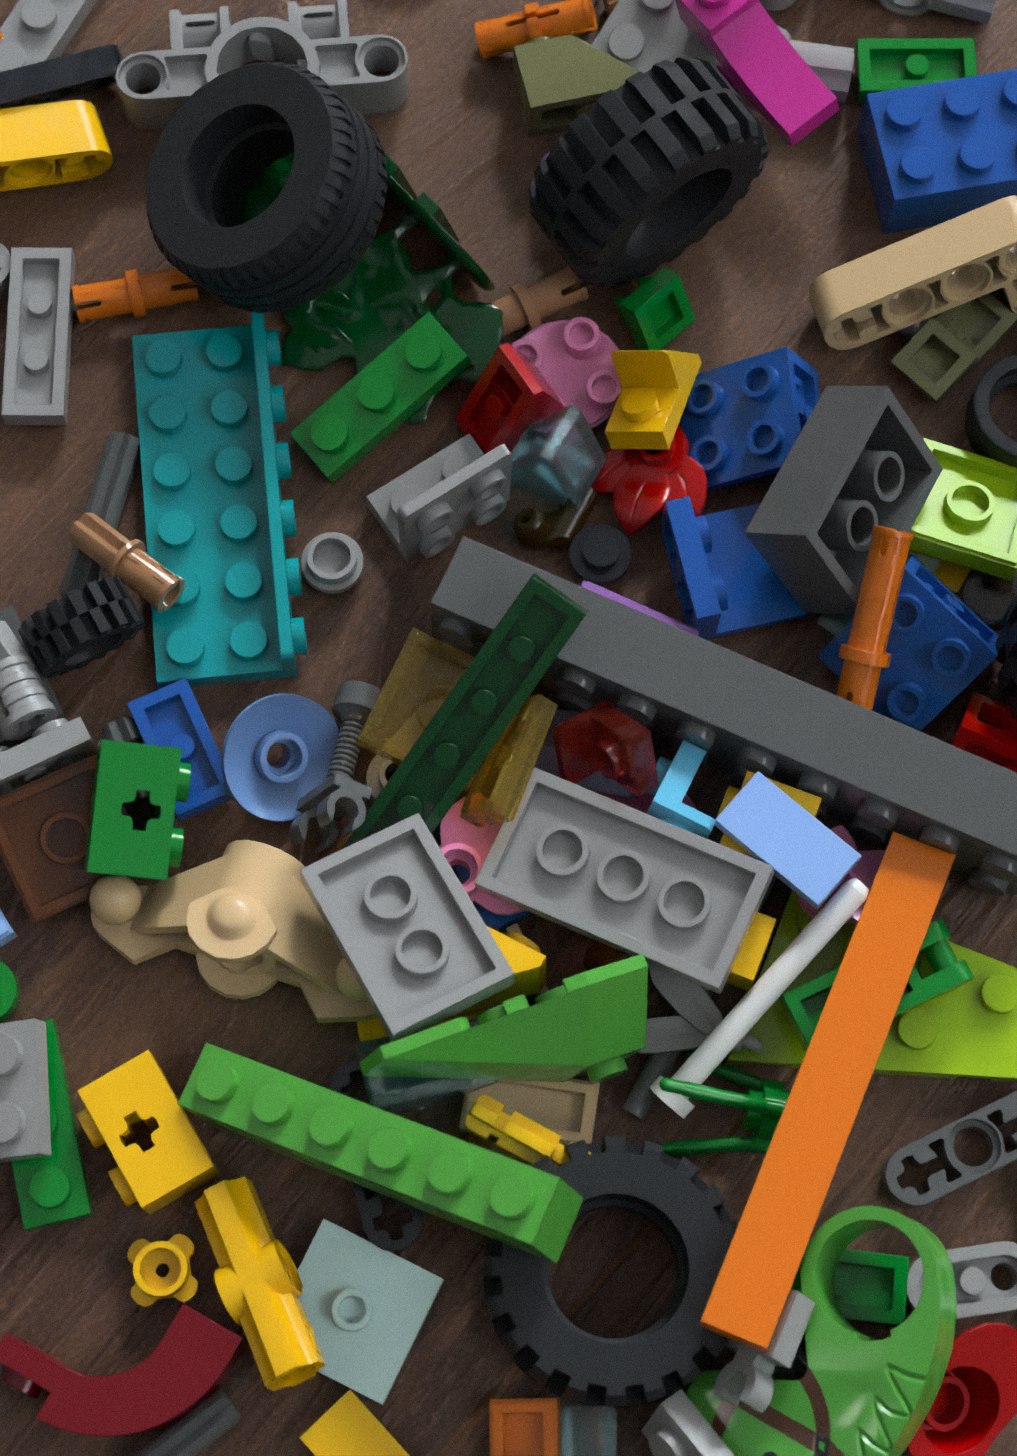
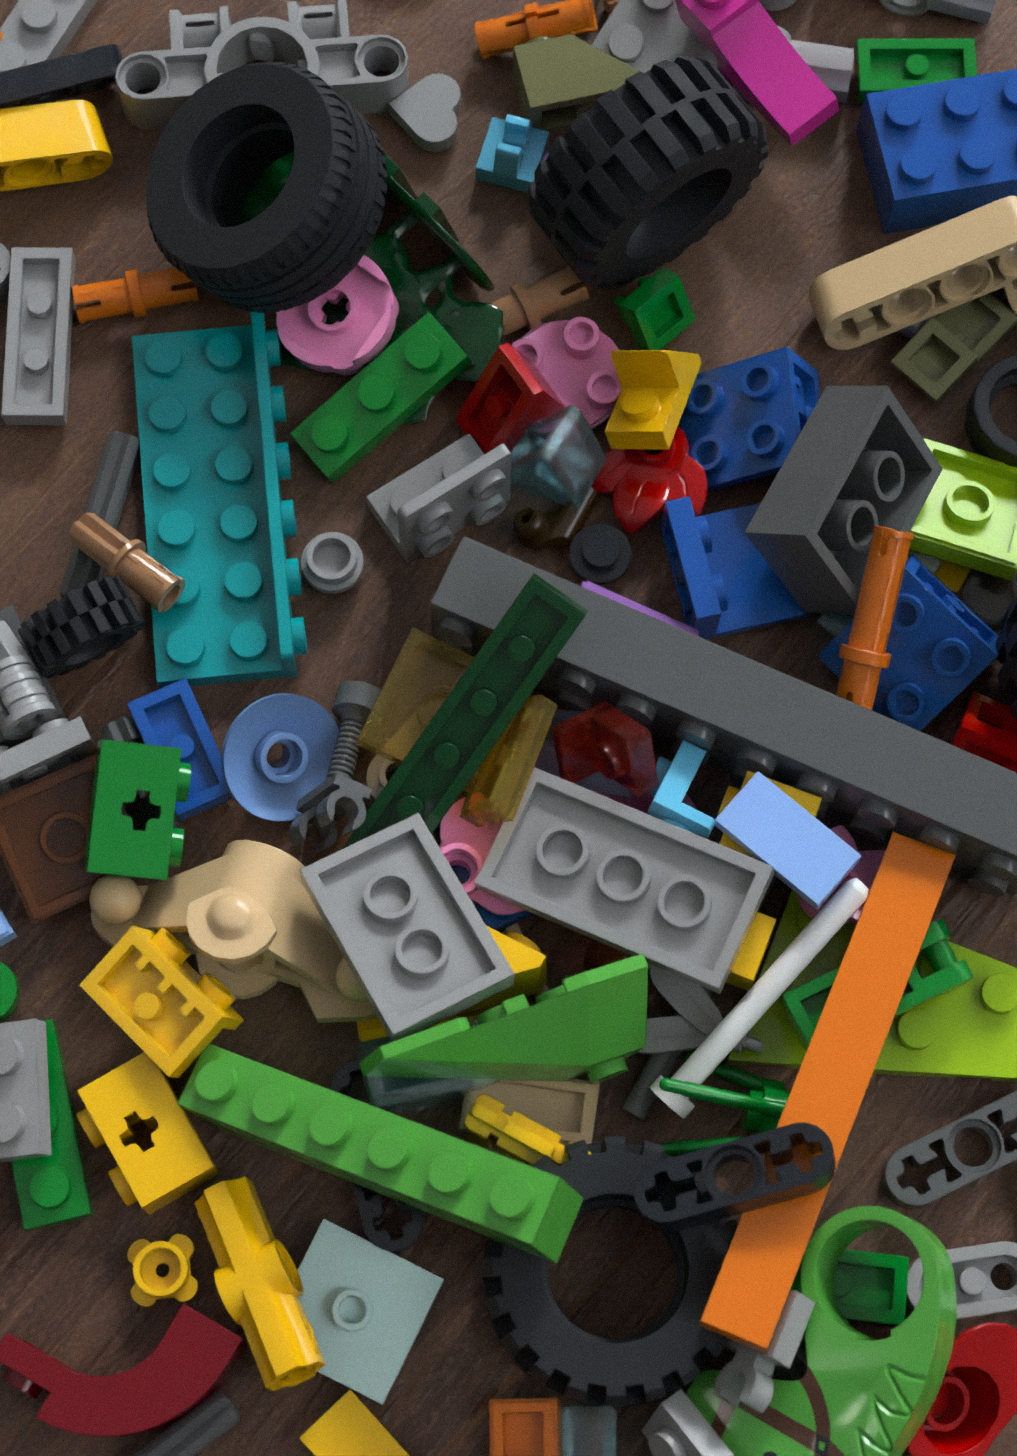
none -> yellow bracket [79,925,244,1078]
none -> bright pink plate [275,255,399,376]
none -> light grey tile [388,73,461,152]
none -> medium azure tile [476,114,549,193]
none -> black beam [634,1123,836,1233]

